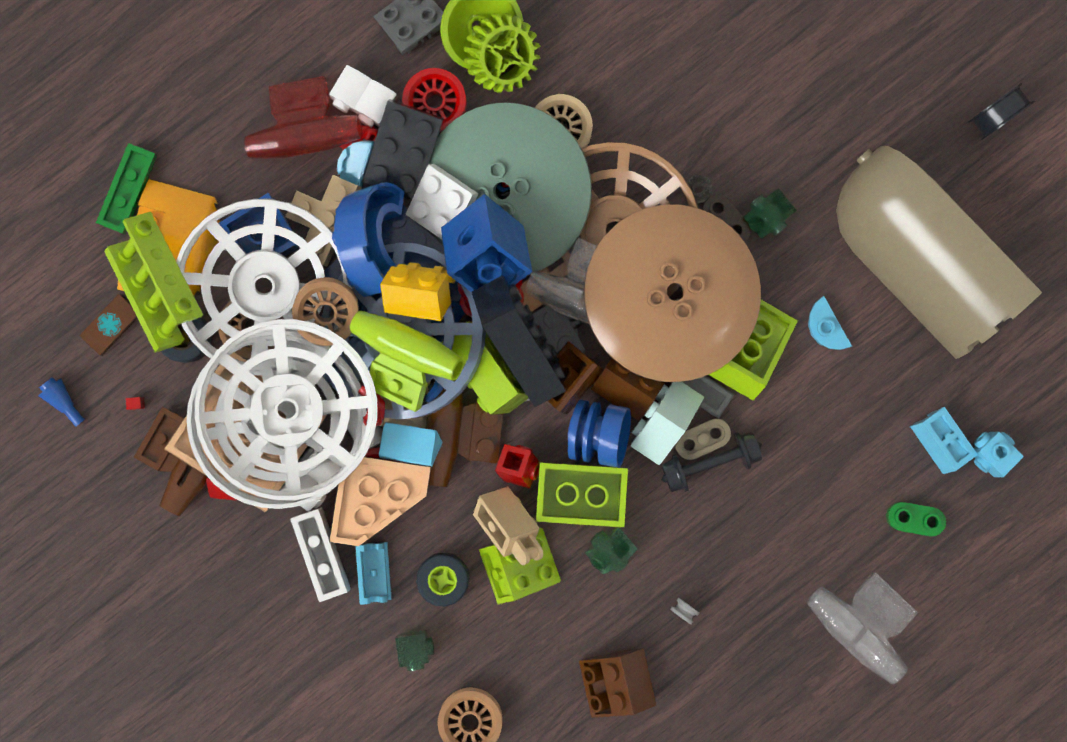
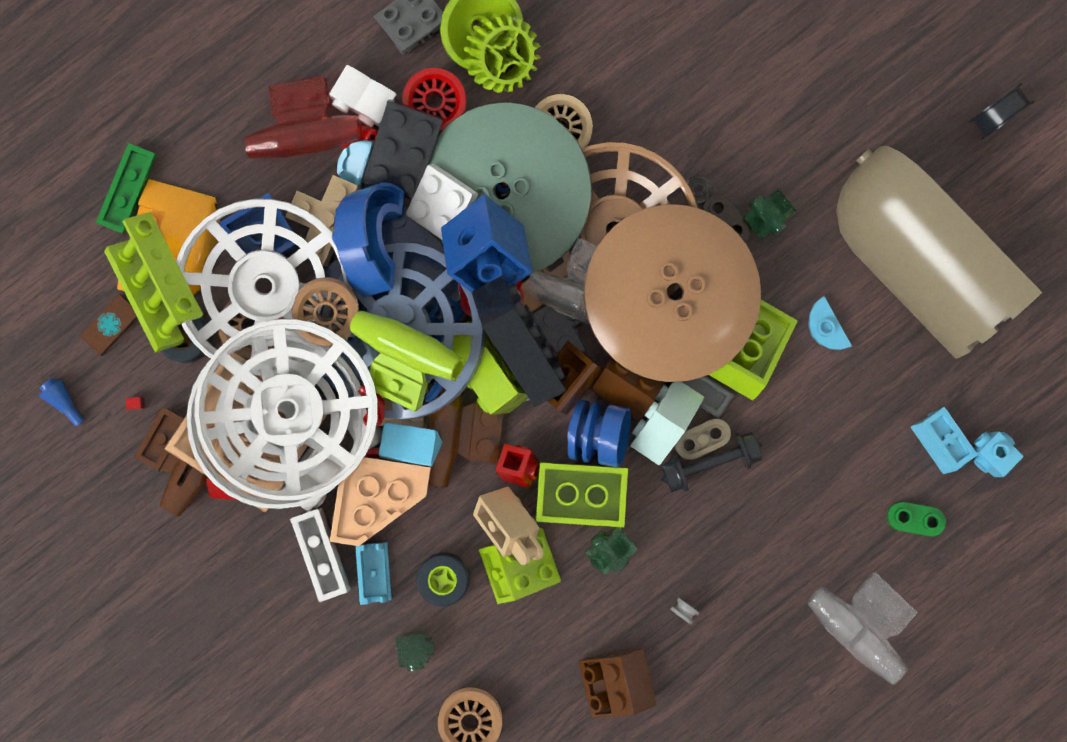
yellow brick [380,262,456,321] -> none

